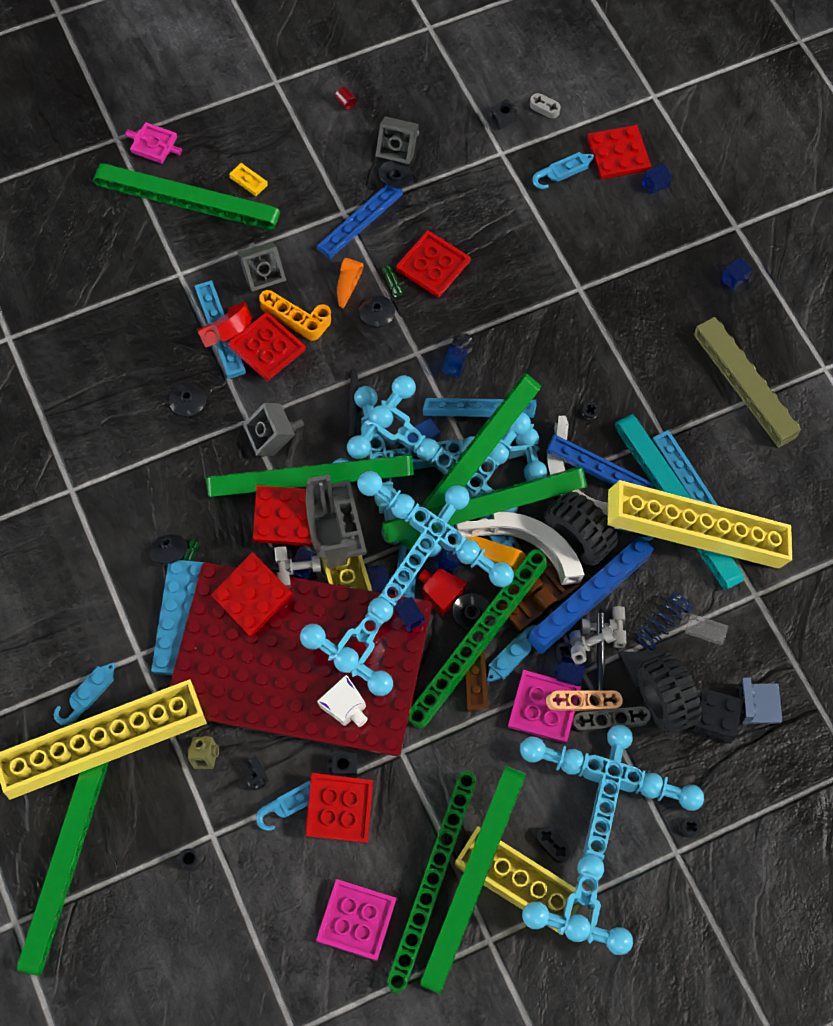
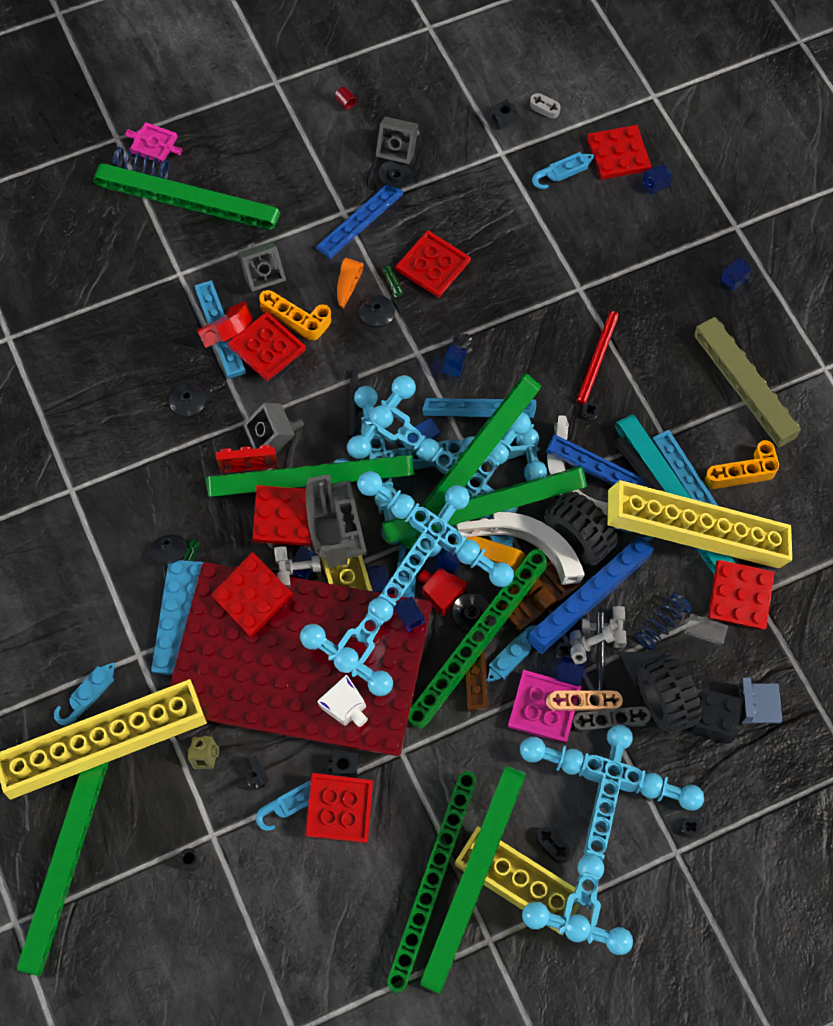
yellow plate [229,163,268,196] -> none
dark pink plate [316,879,397,961] -> none
none -> dark blue piece [112,146,169,179]
none -> red plate [216,445,278,473]
none -> red axle [577,311,619,405]
none -> black axle [615,438,666,492]
none -> light orange beam [704,440,779,489]
none -> red plate [708,560,775,630]

